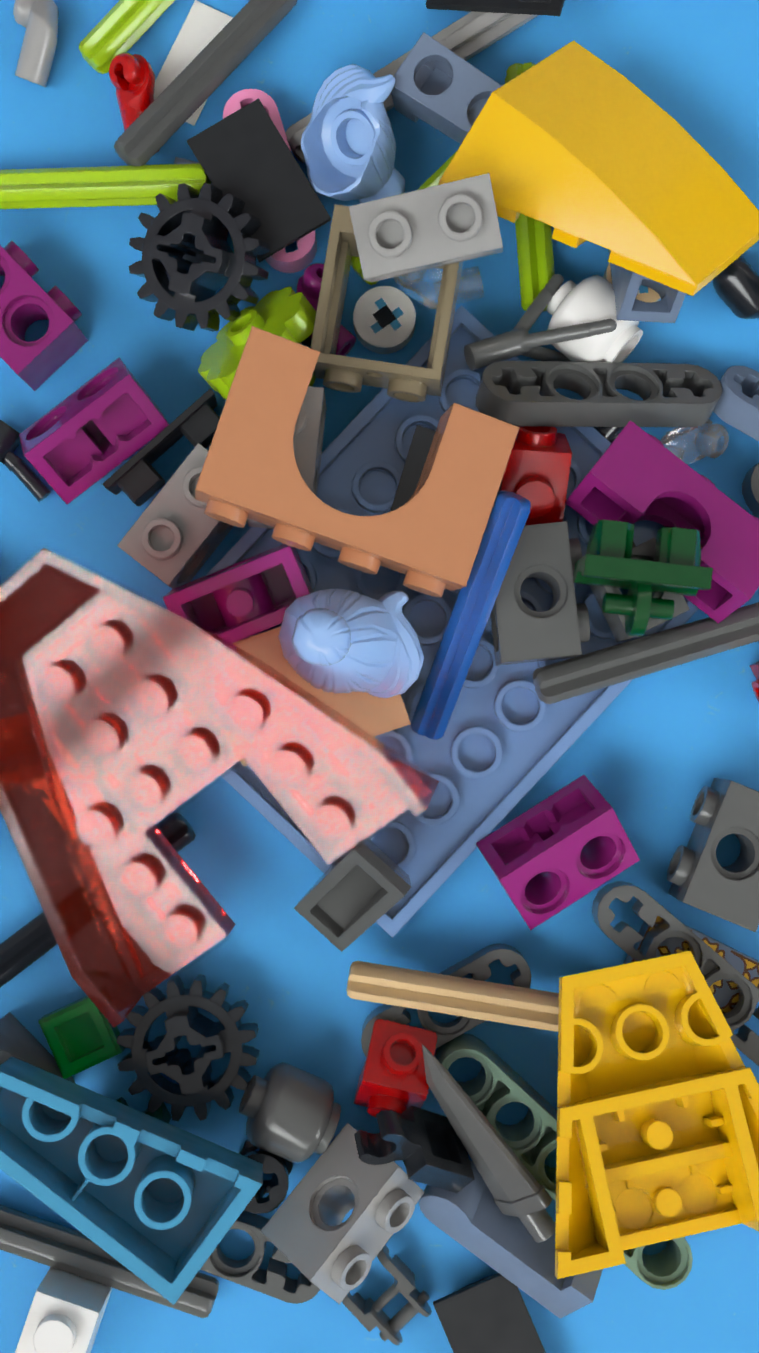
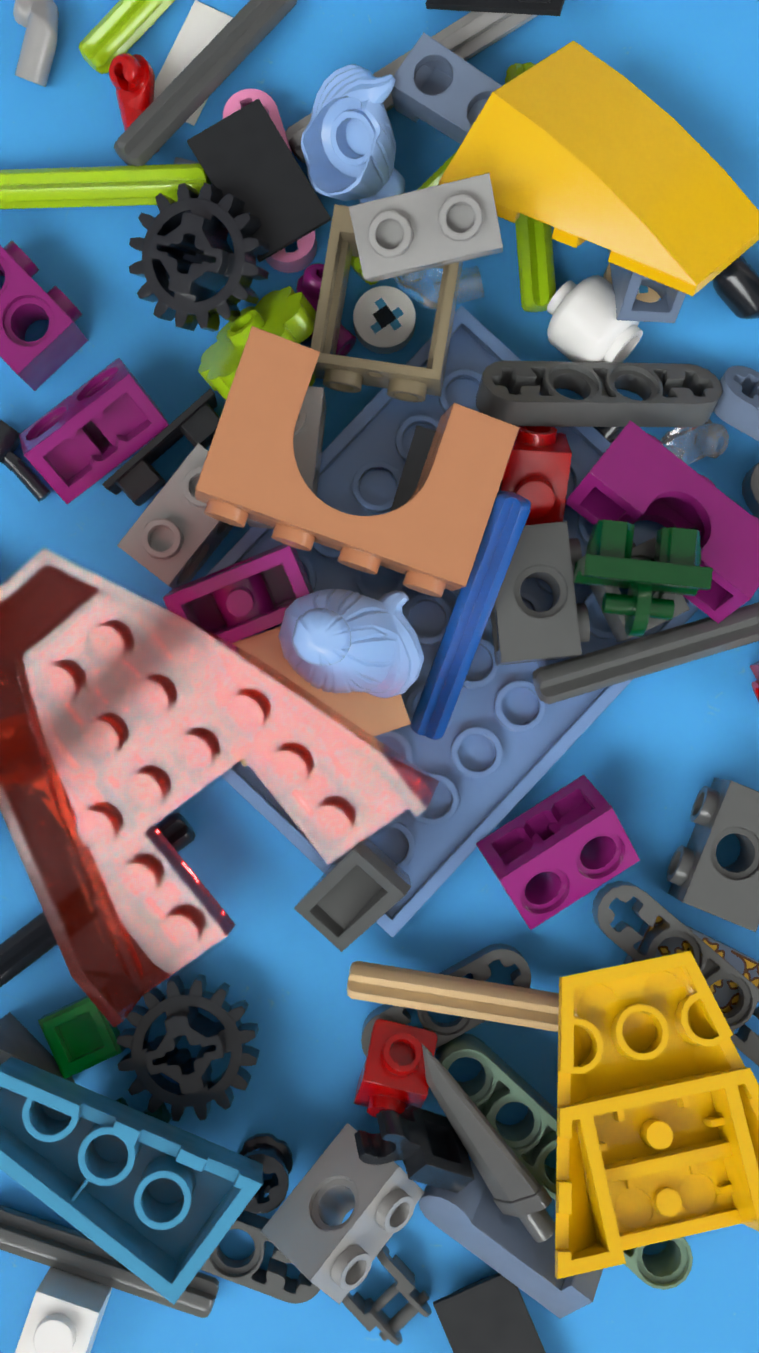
dark grey head [239,1062,341,1163] -> none
dark grey plant [464,274,617,370] -> none

